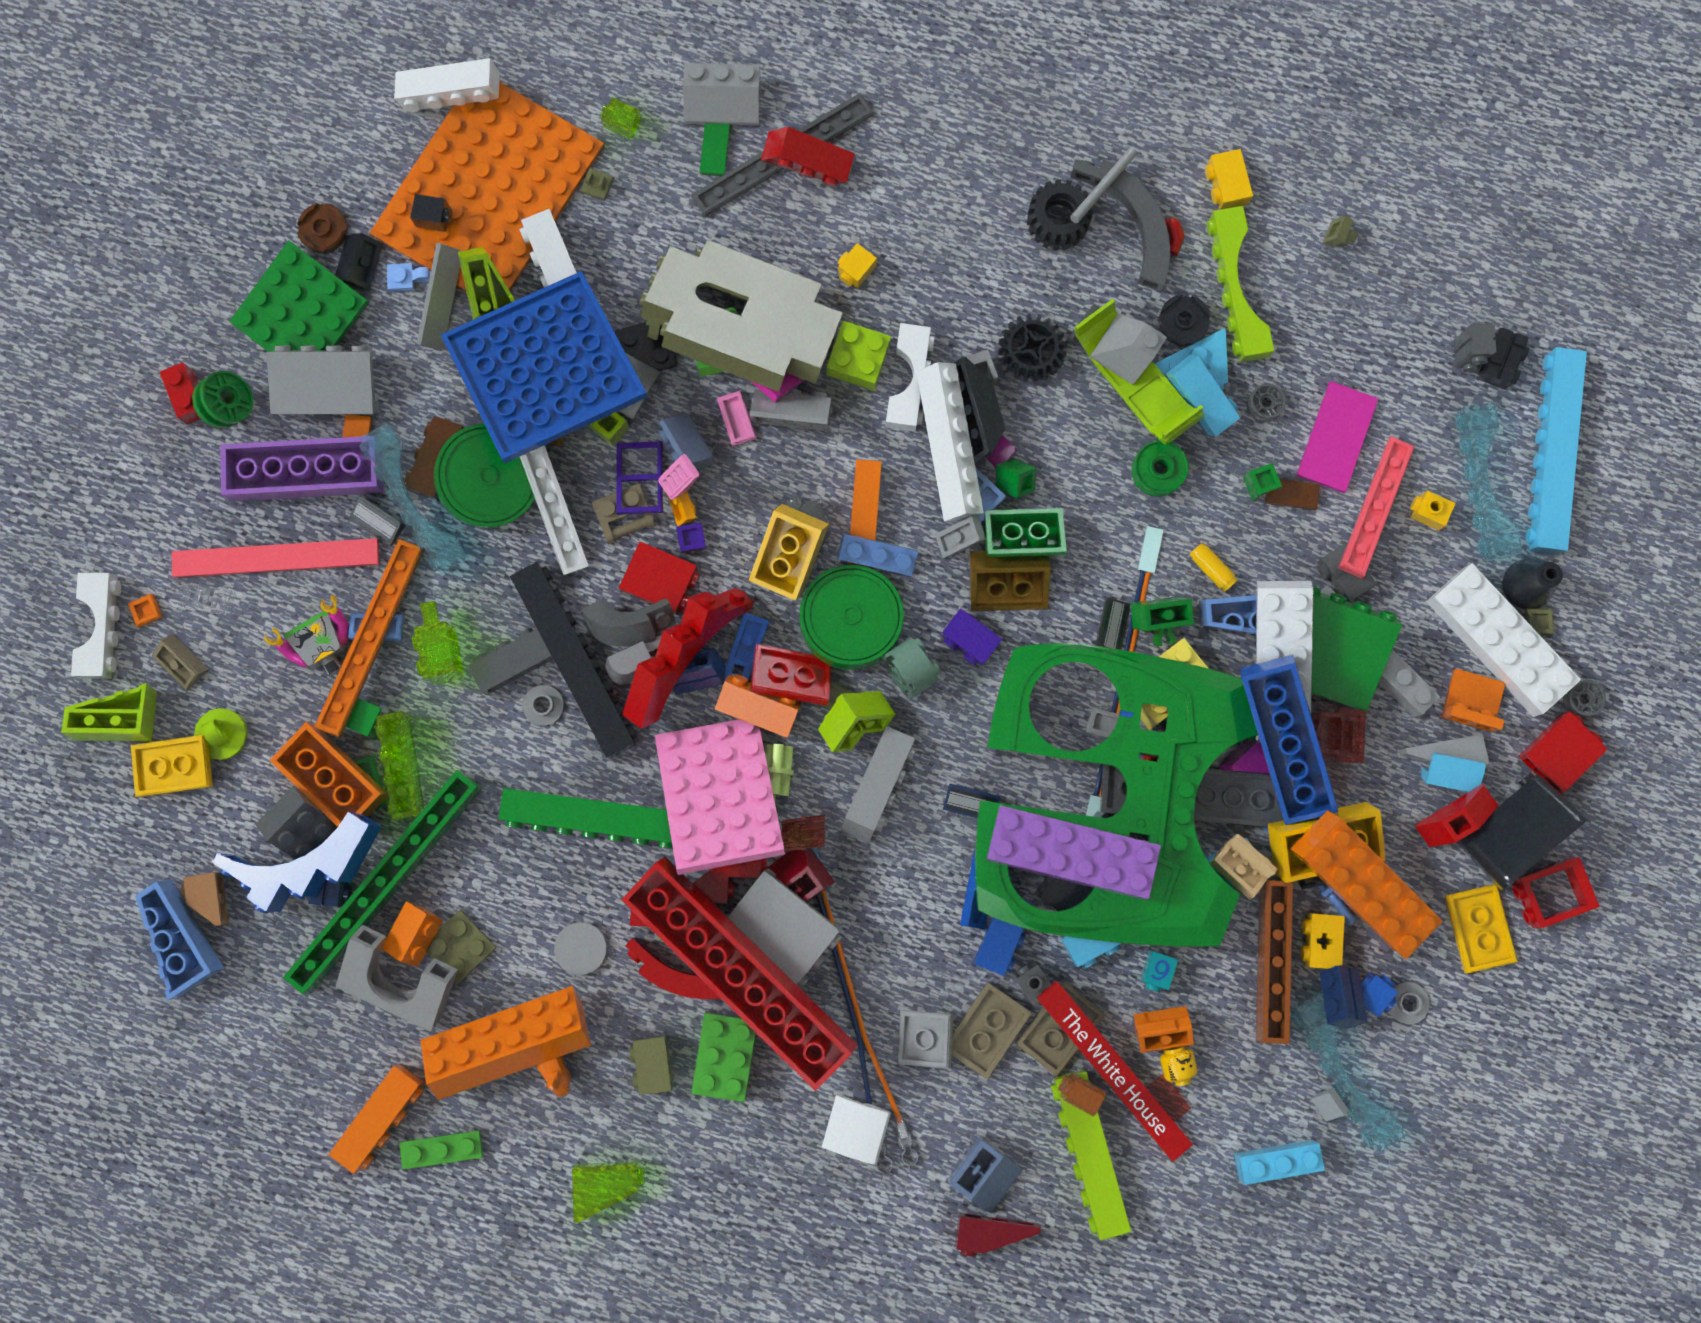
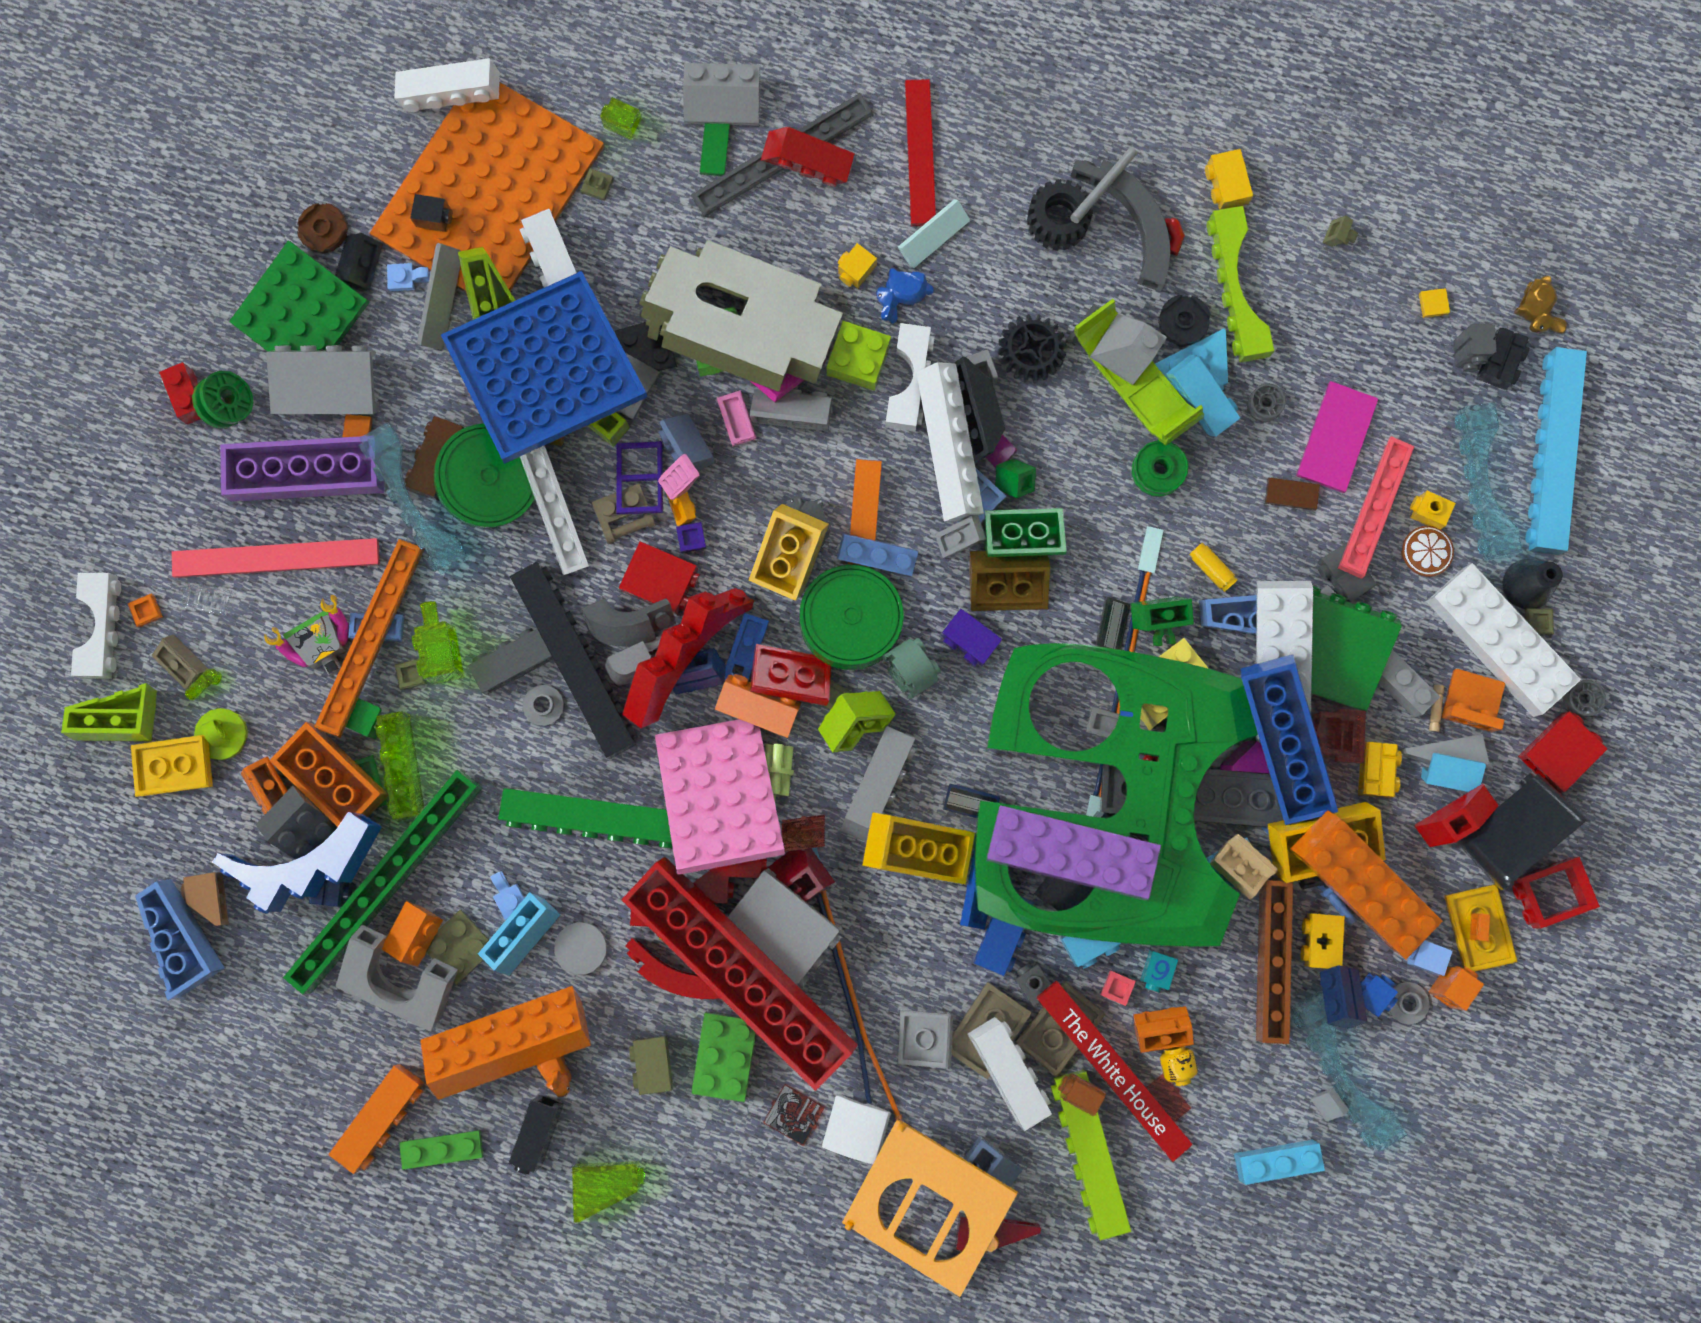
slope [349,495,405,547] -> none
green panel [1243,463,1282,501] -> none
none -> clear neon green arm [185,669,222,701]
none -> orange brick [241,756,288,815]
none -> olive tile [395,659,427,690]
none -> medium azure brick [478,892,561,976]
none -> light blue plate [490,871,525,920]
none -> black brick [508,1095,564,1175]
none -> piece [763,1084,825,1146]
none -> light orange door [842,1120,1018,1297]
none -> yellow brick [862,812,975,885]
none -> blue animal [876,268,934,324]
none -> light aqua tile [898,199,971,268]
none -> red tile [905,79,936,226]
none -> white brick [968,1017,1052,1131]
none -> coral plate [1100,971,1136,1006]
none -> yellow brick [1358,742,1402,798]
none -> dish [1401,526,1454,577]
none -> light blue brick [1407,941,1452,976]
none -> yellow tile [1419,288,1450,318]
none -> tan wheel [1429,685,1444,733]
none -> orange brick [1429,966,1484,1011]
none -> orange tile [1470,913,1490,941]
none -> pearl gold animal [1514,275,1567,333]

